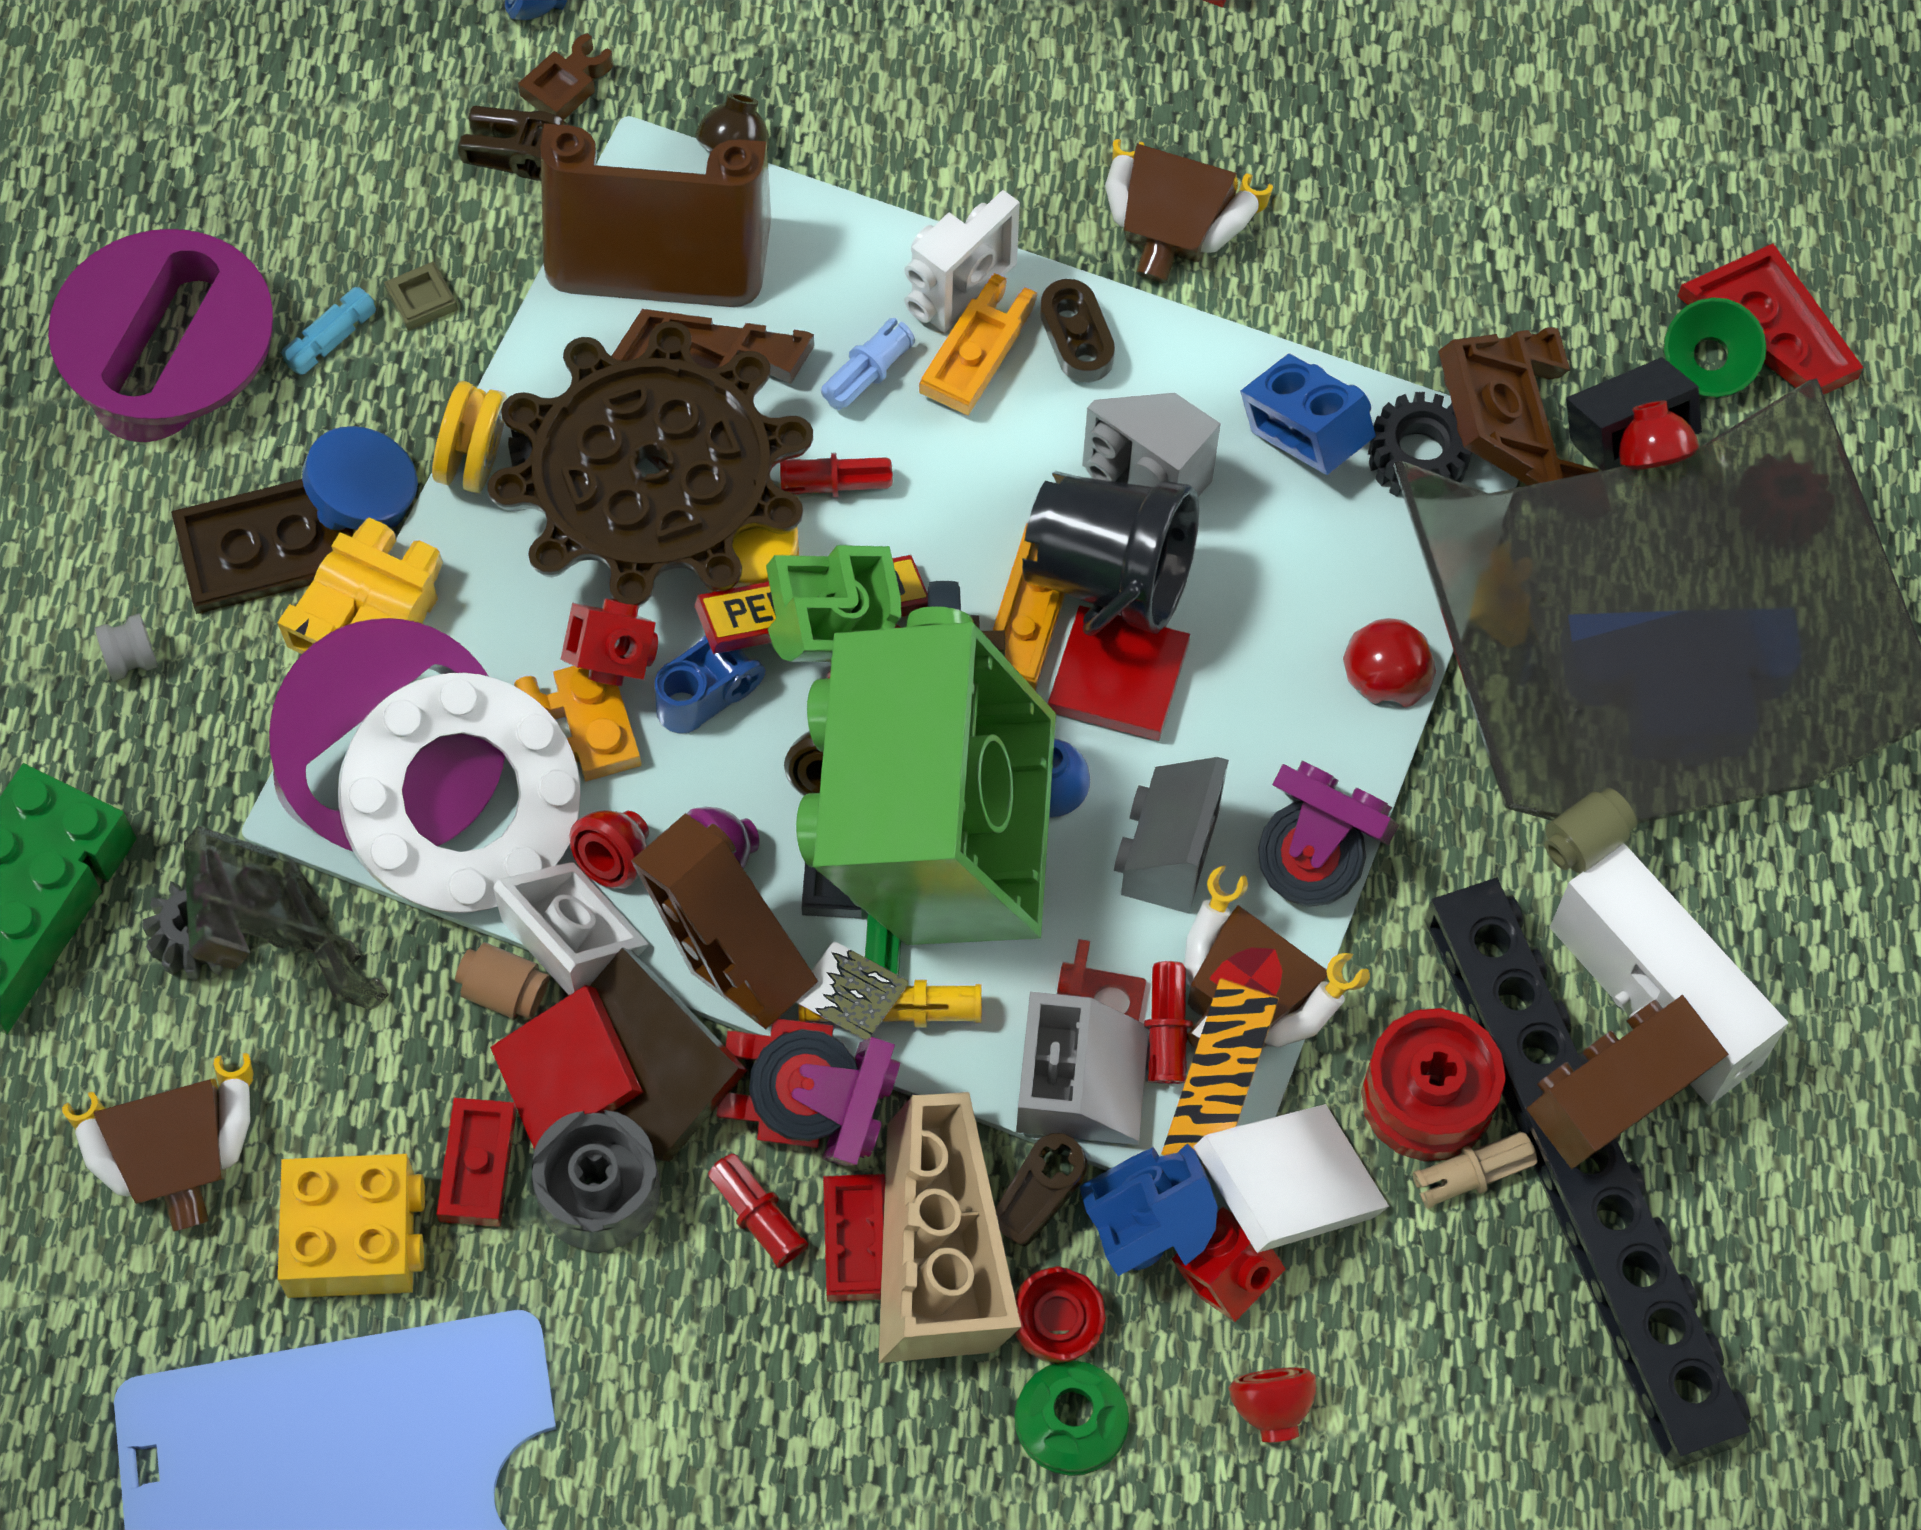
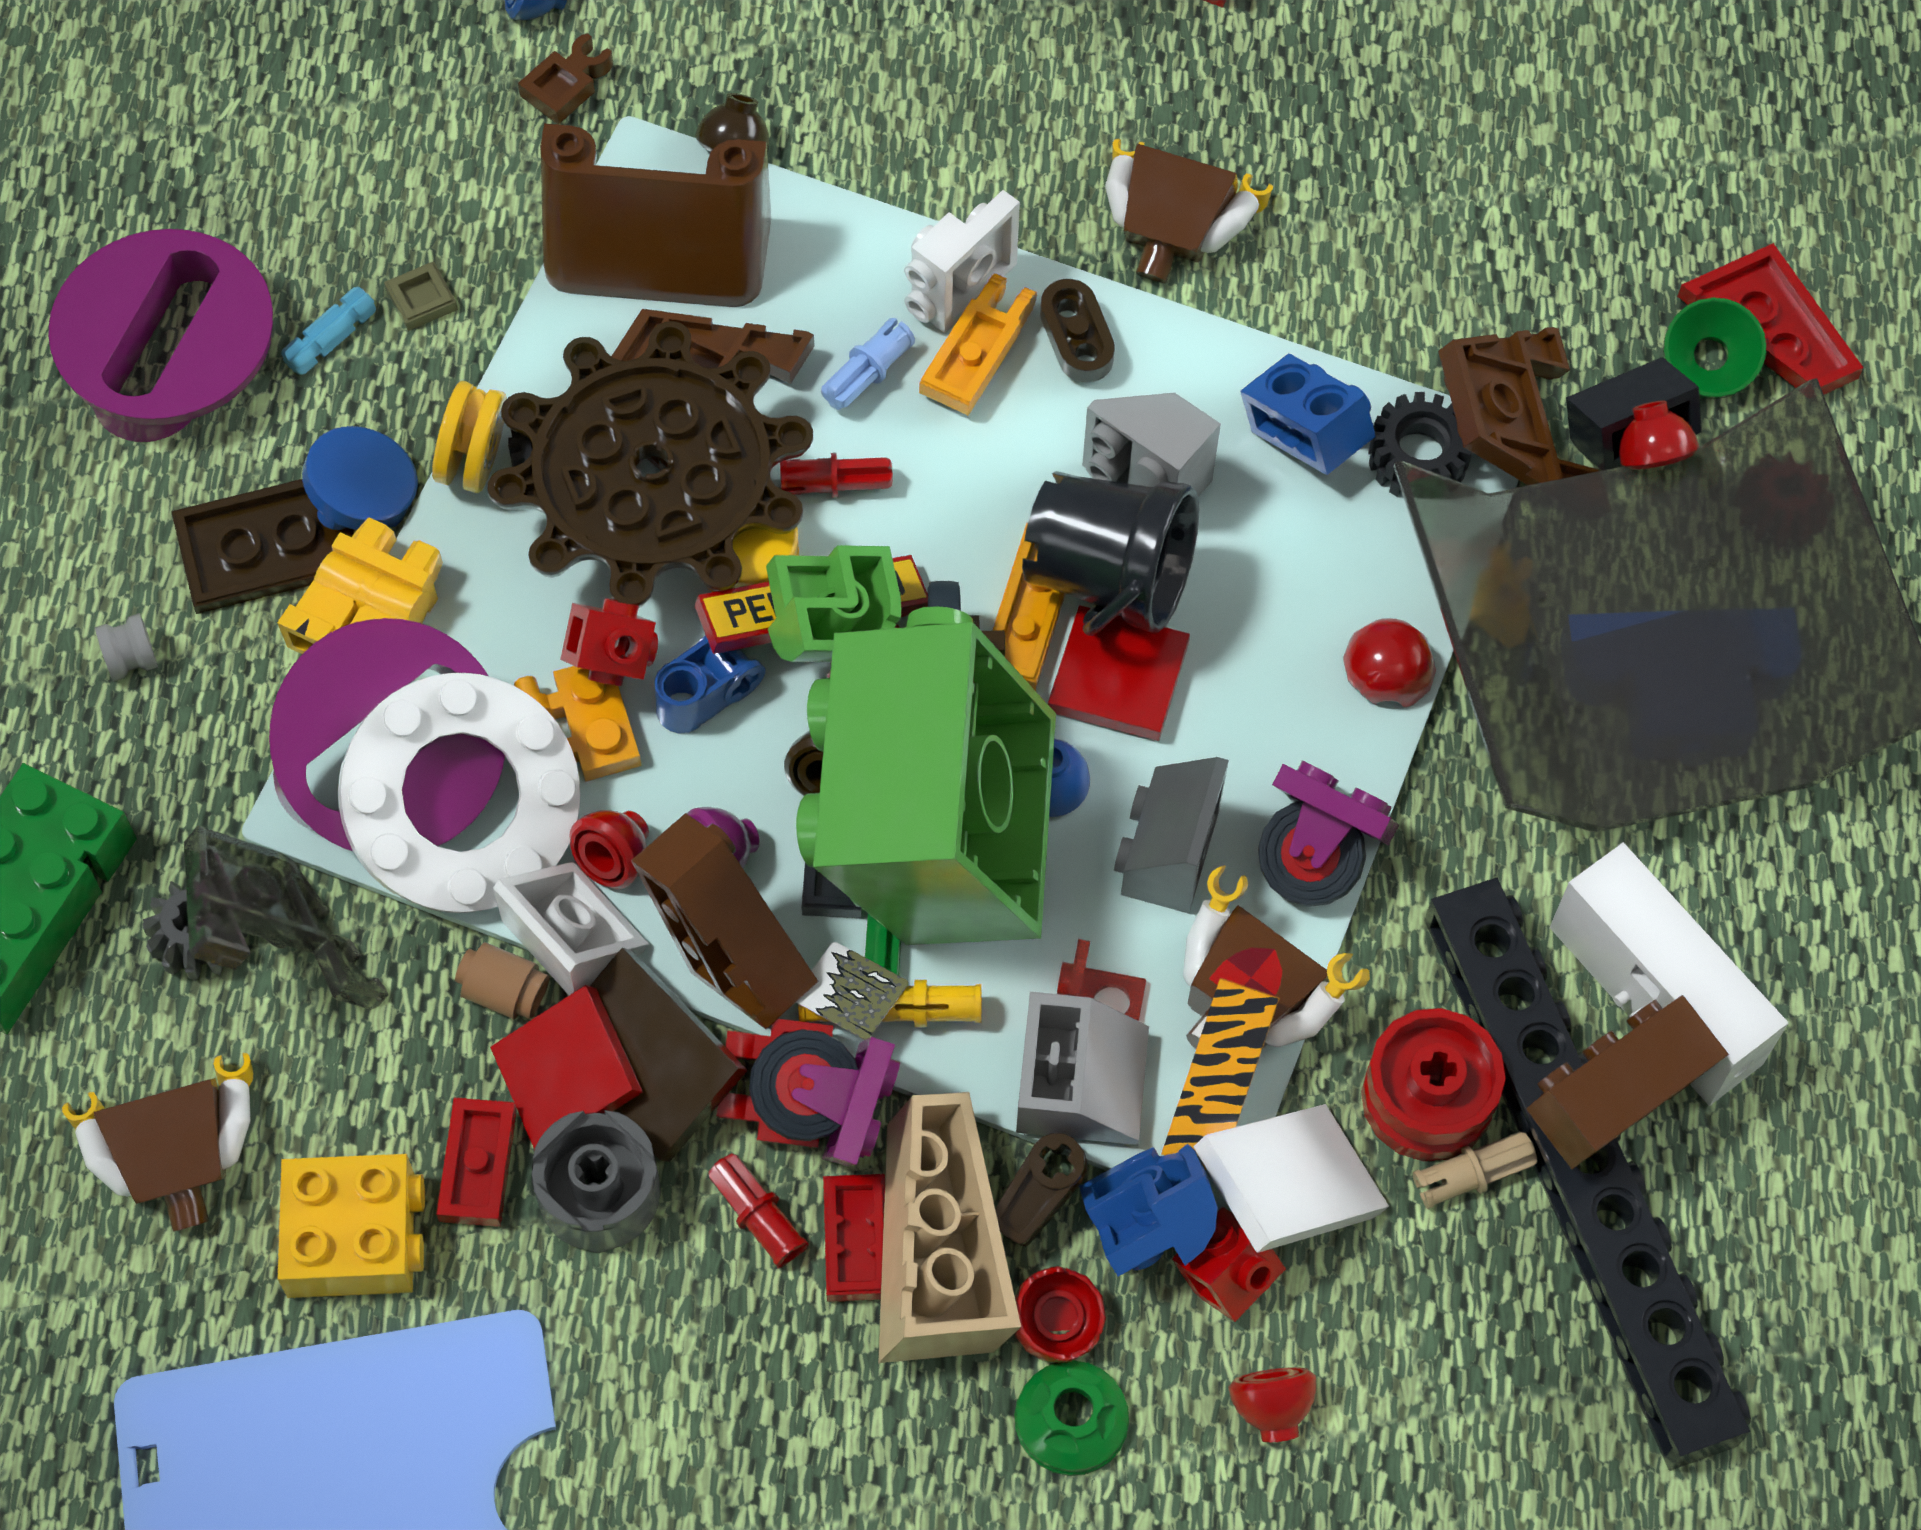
dark brown piece [458,106,567,181] -> none
red axle [1144,961,1193,1084] -> none
olive brick [1544,788,1637,874] -> none

